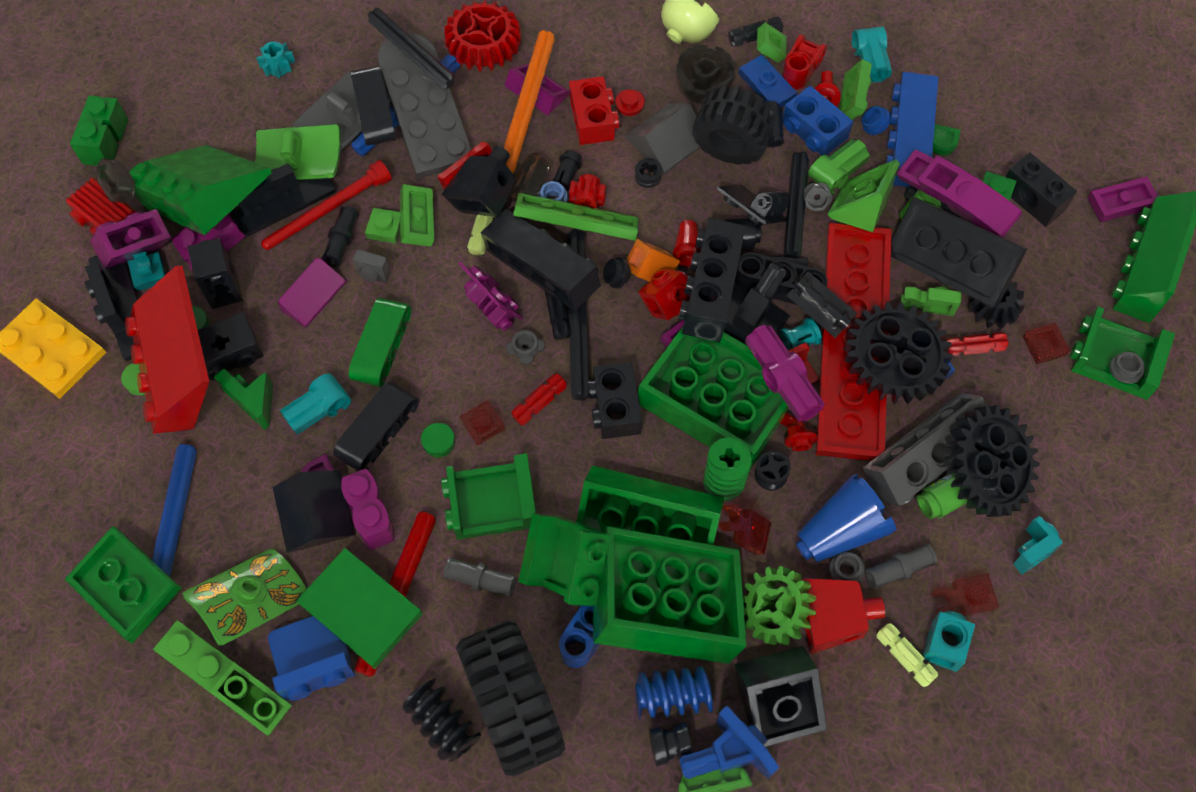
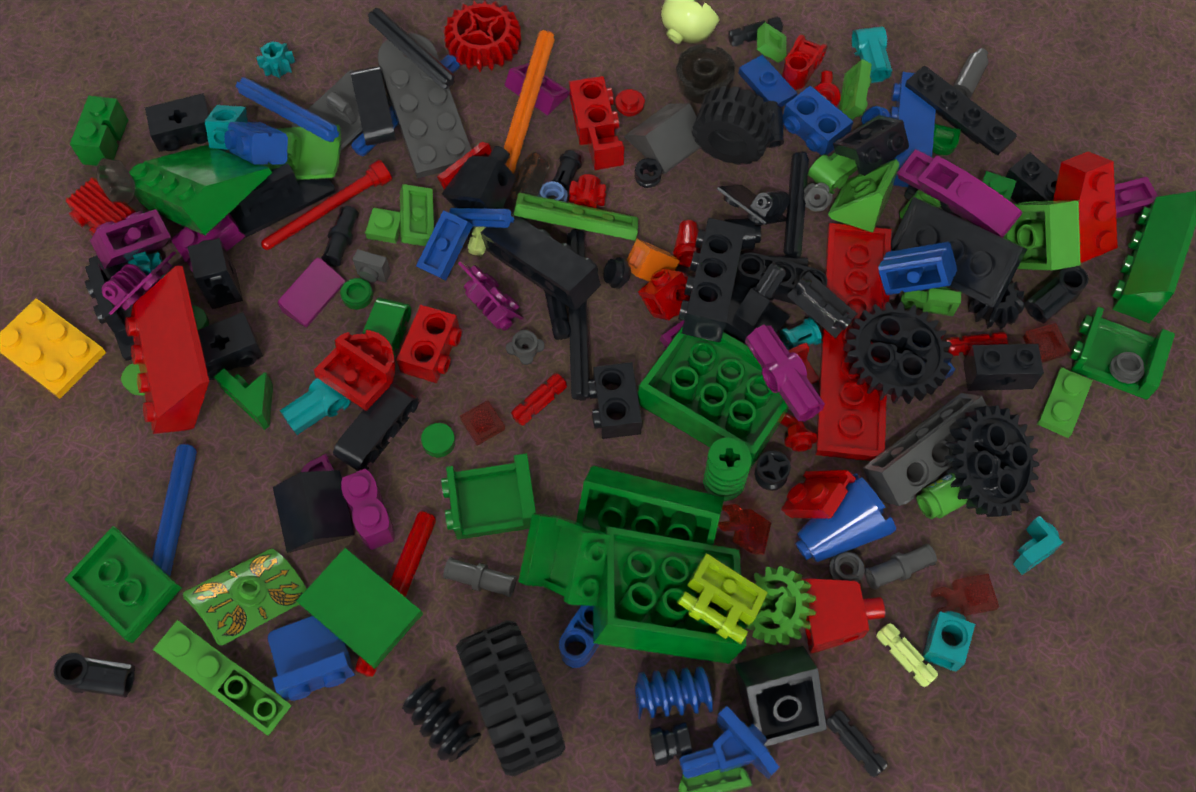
none -> black piece [53,653,135,698]
none -> magenta hinge [102,251,176,315]
none -> black brick [145,93,212,152]
none -> teal brick [205,105,248,150]
none -> blue brick [224,122,288,165]
none -> blue axle [236,77,340,142]
none -> red slope [314,330,395,411]
none -> green tile [340,278,373,310]
none -> red brick [396,305,462,383]
none -> blue plate [416,210,473,281]
none -> blue axle [449,208,514,228]
none -> red panel [588,127,624,171]
none -> lime plate [677,553,768,644]
none -> red plate [781,470,856,519]
none -> black axle [826,710,888,777]
none -> black bracket [833,115,909,176]
none -> blue brick [878,242,957,295]
none -> black bracket [905,66,1017,155]
none -> dark grey cylinder [953,48,989,99]
none -> black brick [963,344,1044,391]
none -> bright green brick [1003,200,1081,270]
none -> black piece [1024,266,1089,324]
none -> bright green plate [1037,367,1093,438]
none -> red wedge [1053,151,1118,263]

